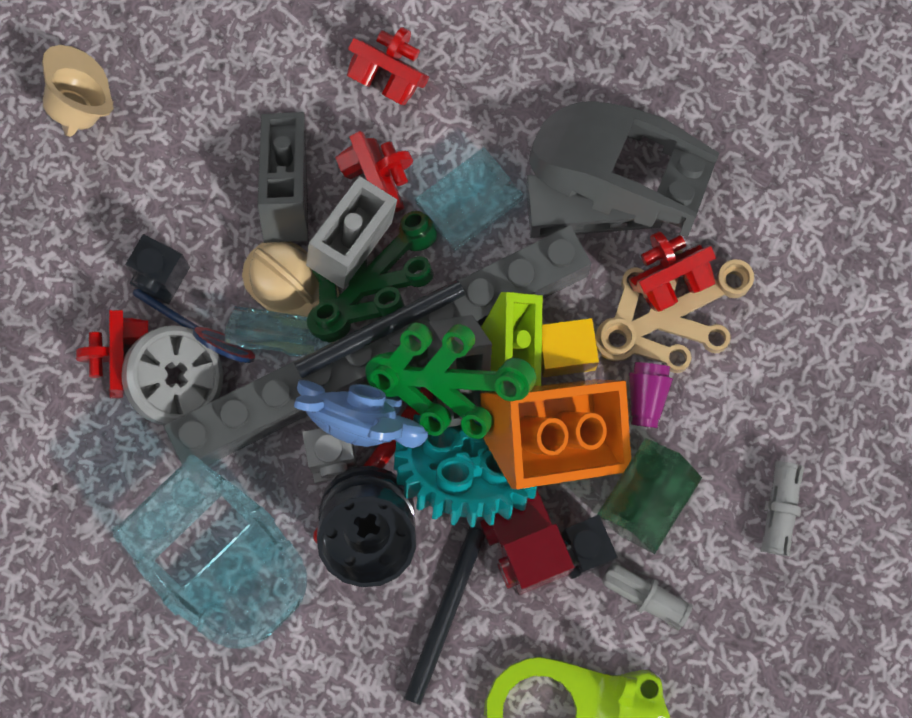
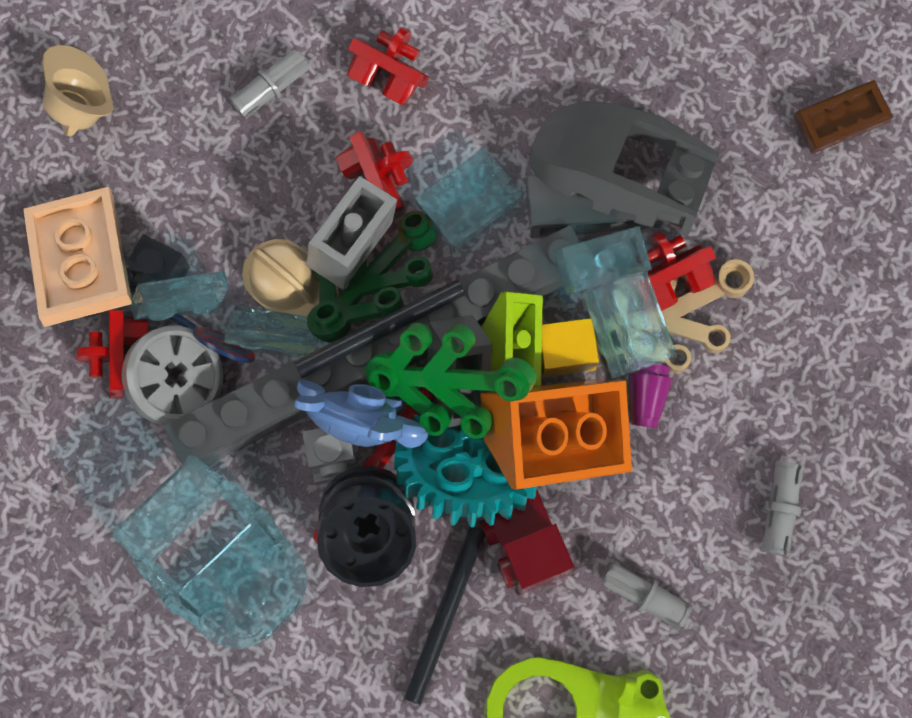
dark grey slope [257,112,308,243] -> none
black brick [561,515,618,580] -> none
clear green brick [597,438,702,554] -> none
none -> light nougat plate [23,187,132,327]
none -> clear light blue plate [130,271,230,321]
none -> light grey axle [228,50,310,120]
none -> clear light blue plate [554,226,652,295]
none -> clear light blue plate [582,270,677,379]
none -> reddish brown plate [793,80,894,154]

